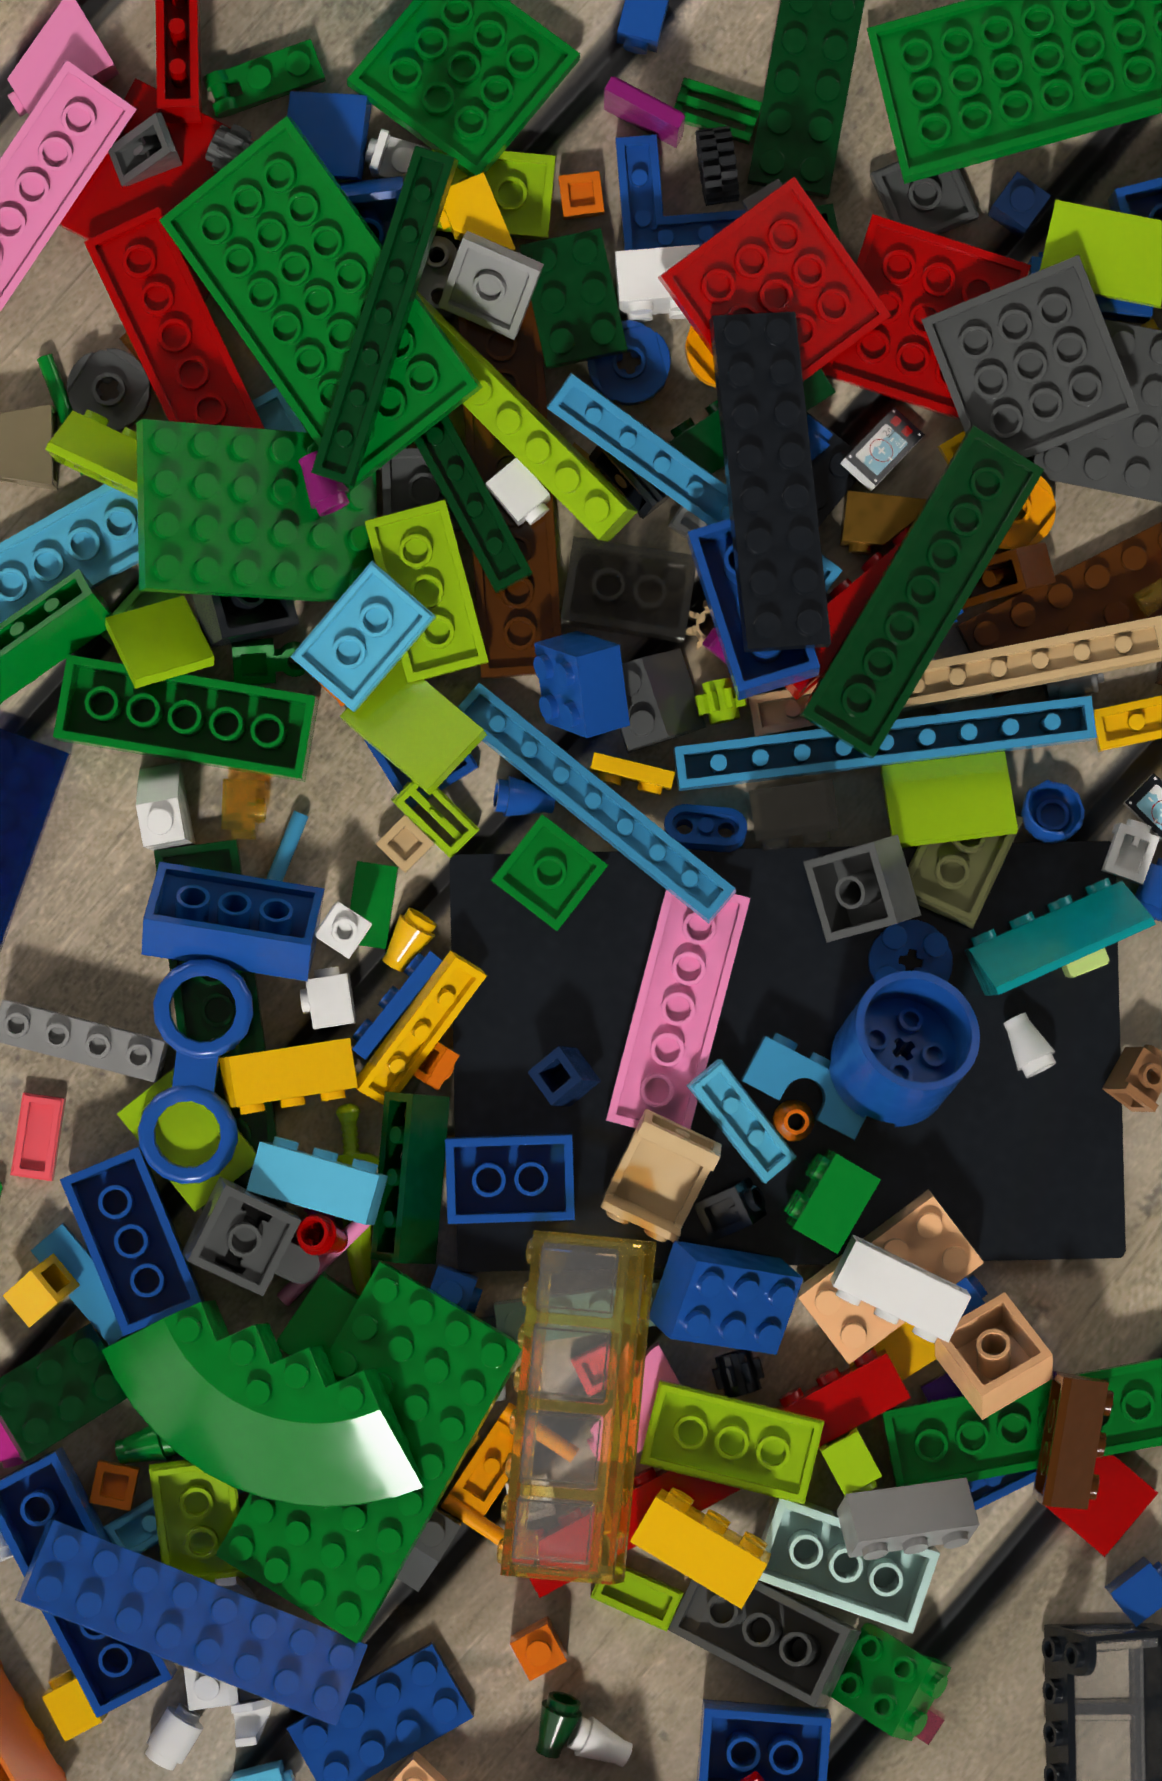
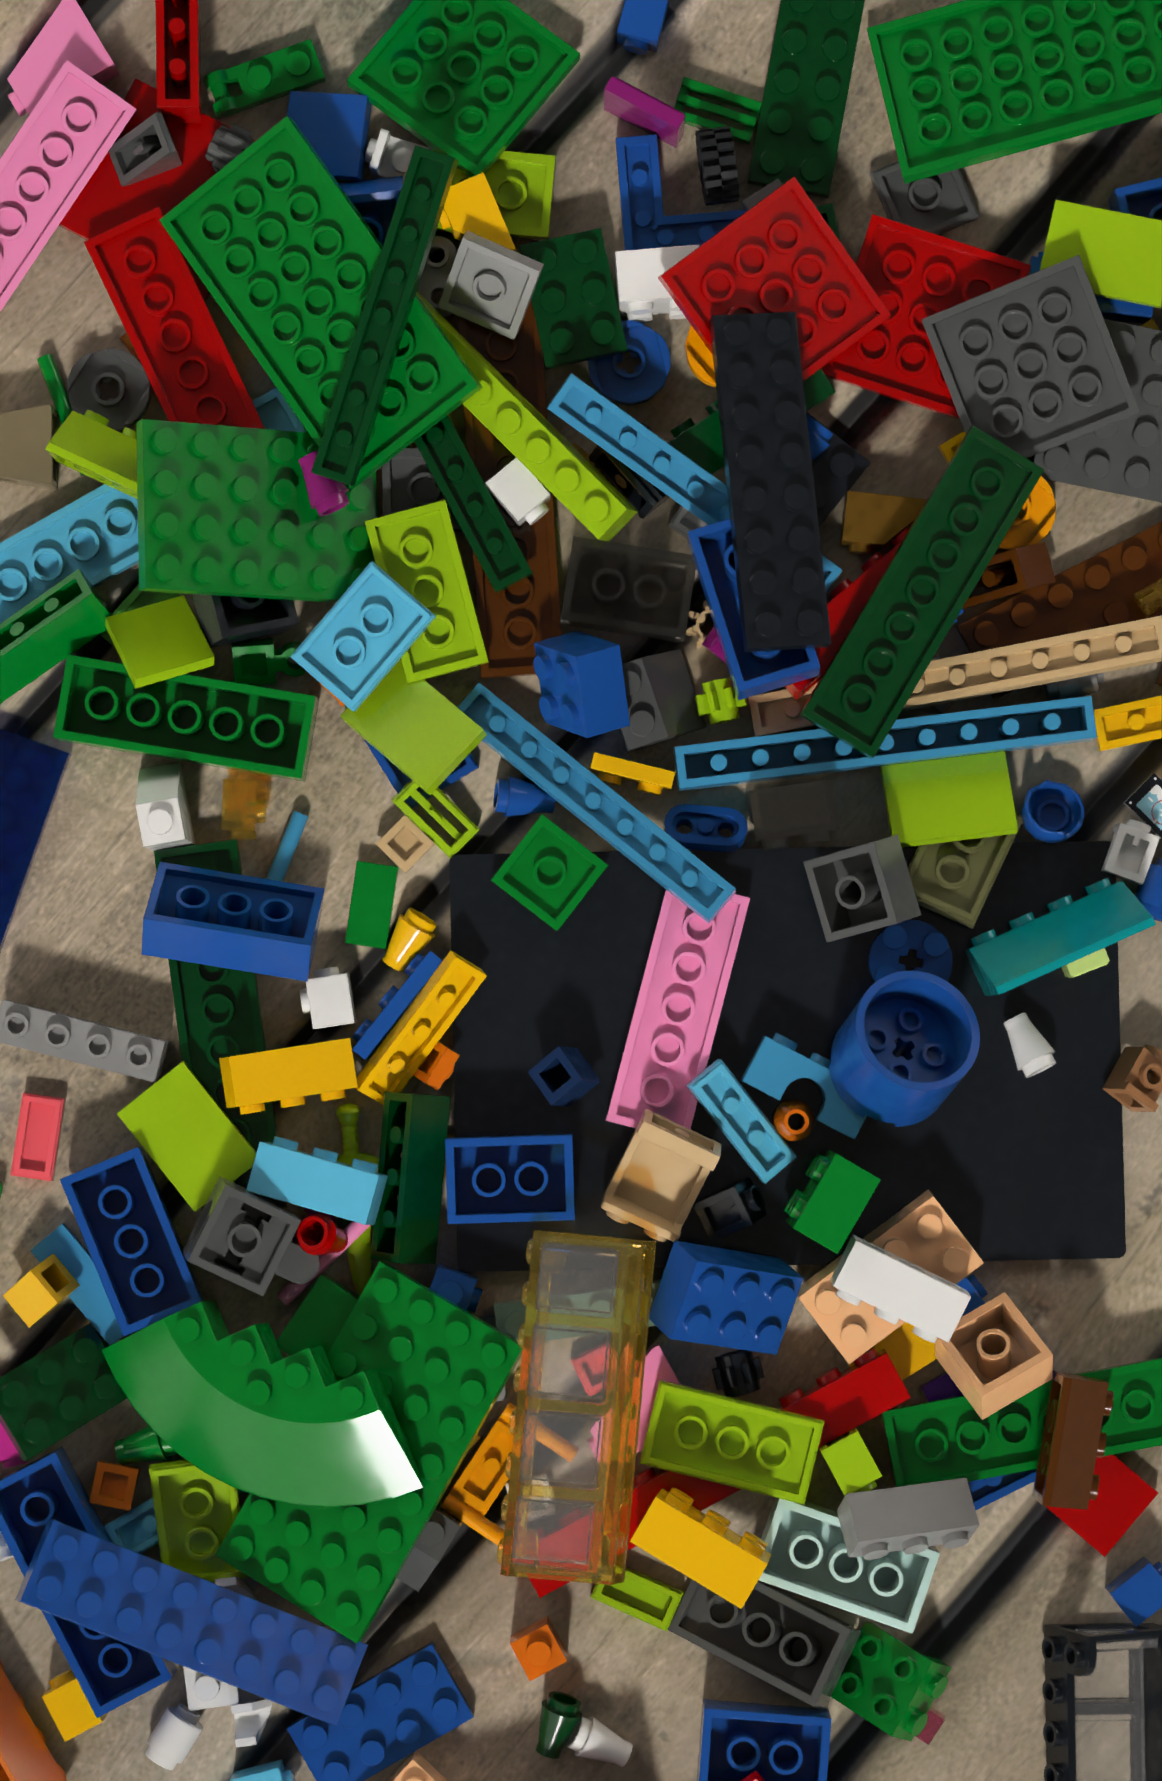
blue bar [138,959,253,1184] -> none
white bracket [315,902,372,959] -> none
orange plate [558,171,605,220] -> none
tile [840,407,925,491] -> none
dark blue brick [988,171,1051,239] -> none

